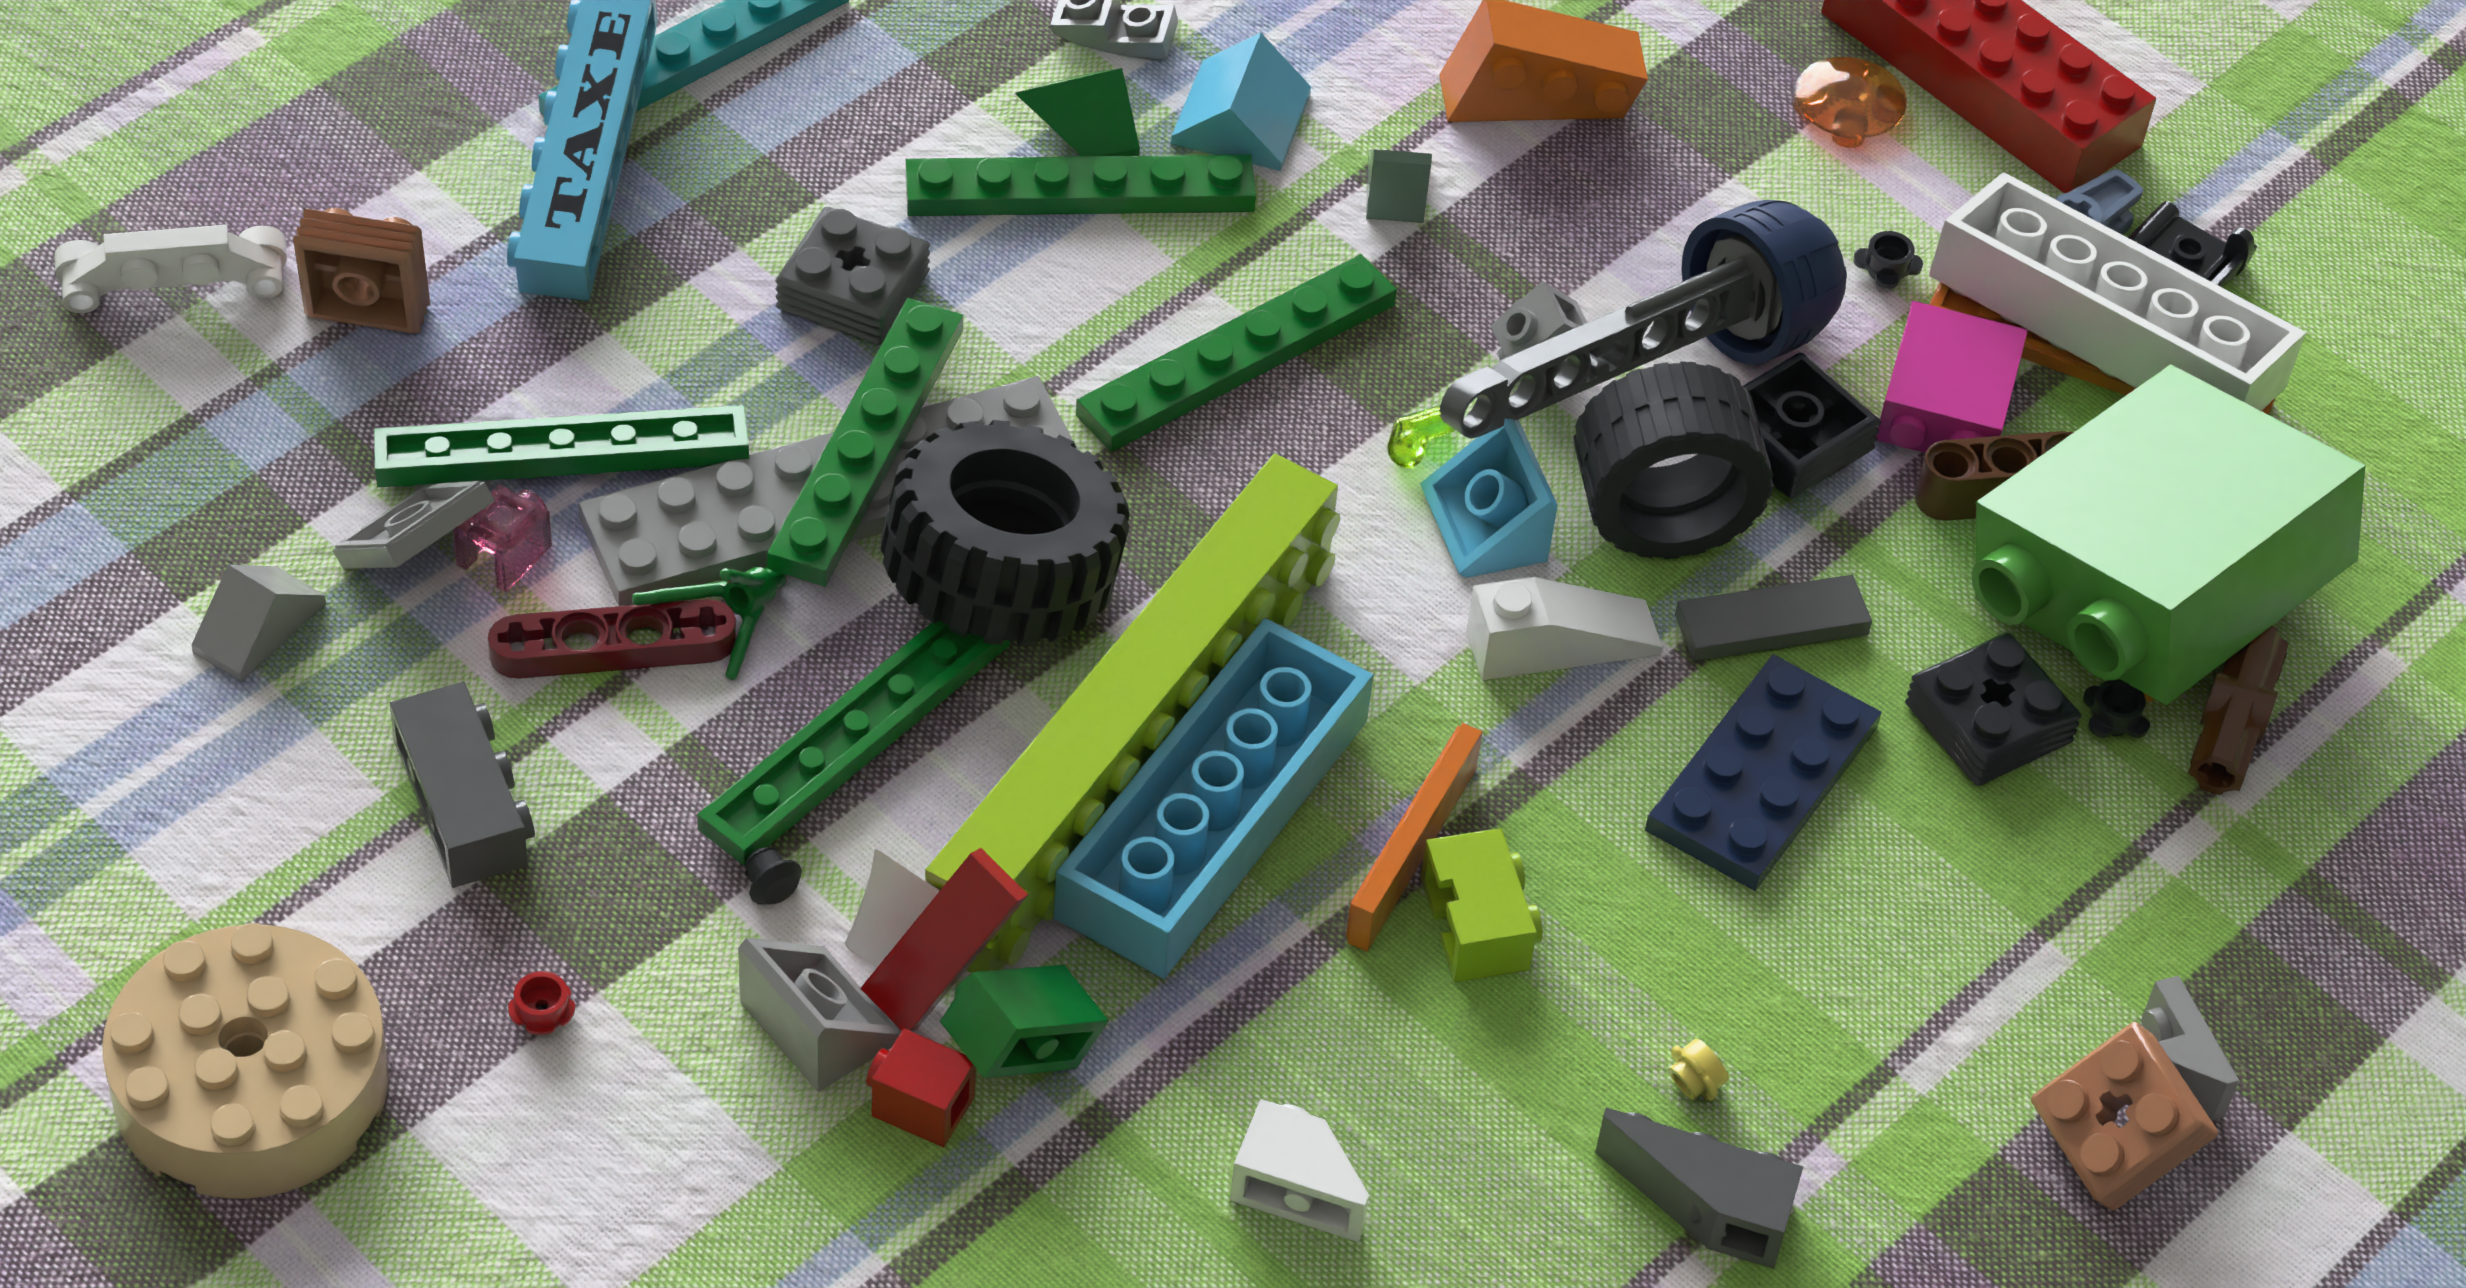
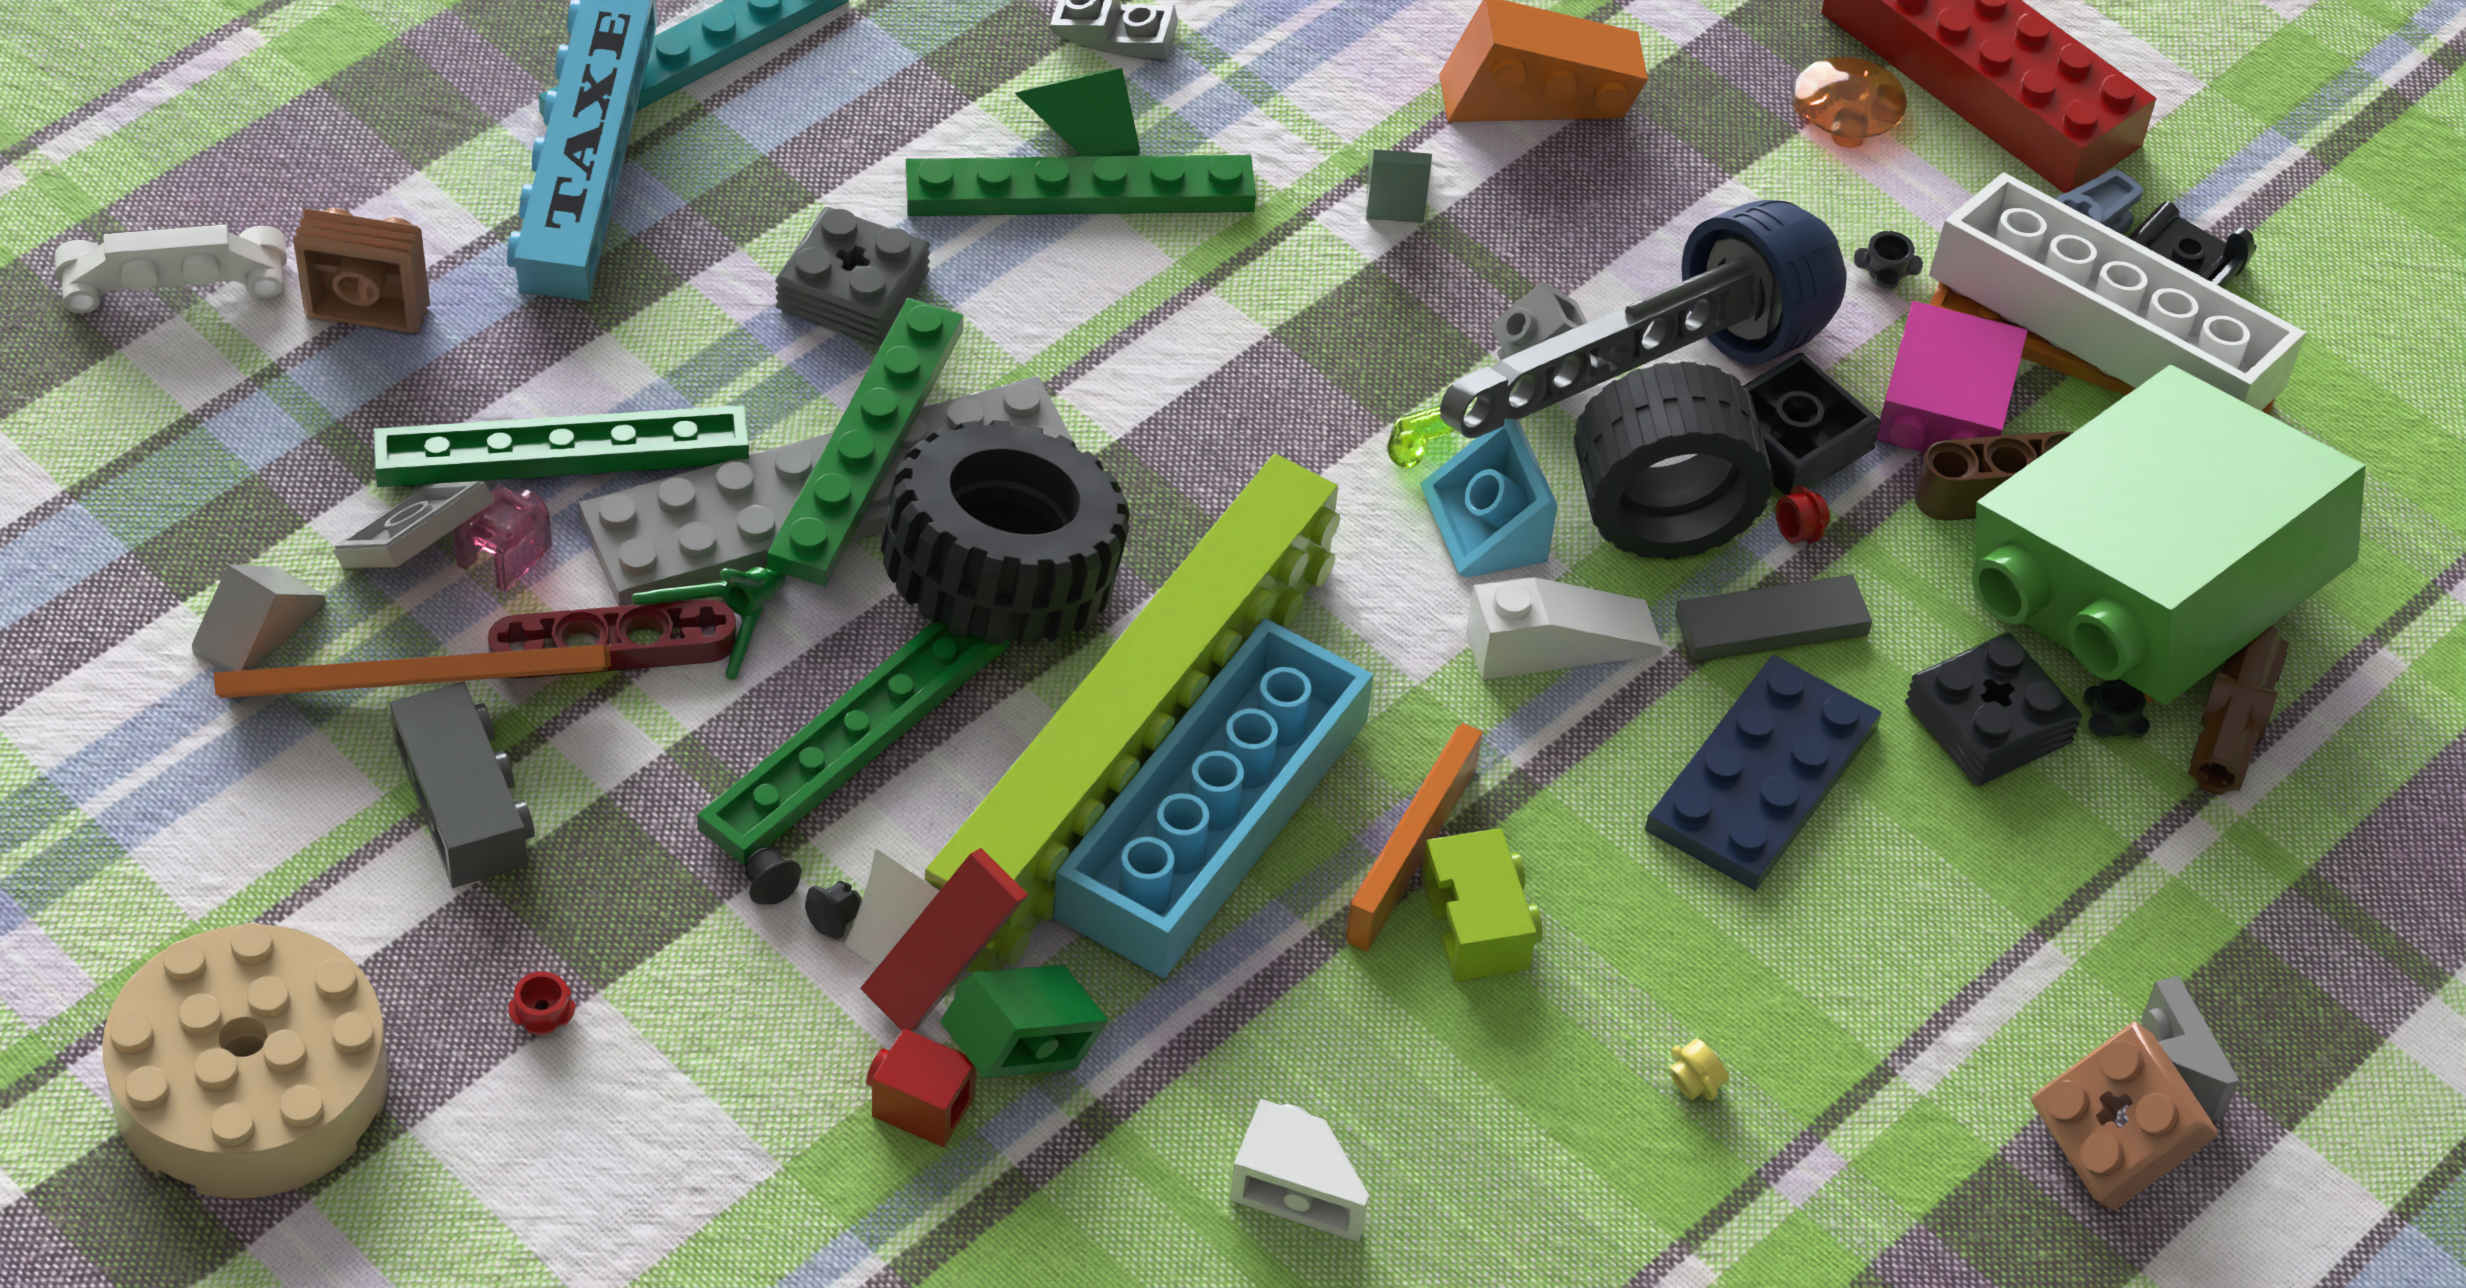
light grey slope [738,938,901,1092] -> none
green plate [1076,254,1397,452] -> none
medium azure slope [1171,33,1311,171] -> none
dark grey slope [1595,1107,1804,1269] -> none
none -> orange tile [214,644,611,698]
none -> black piece [805,881,862,939]
none -> red plate [1775,486,1830,545]

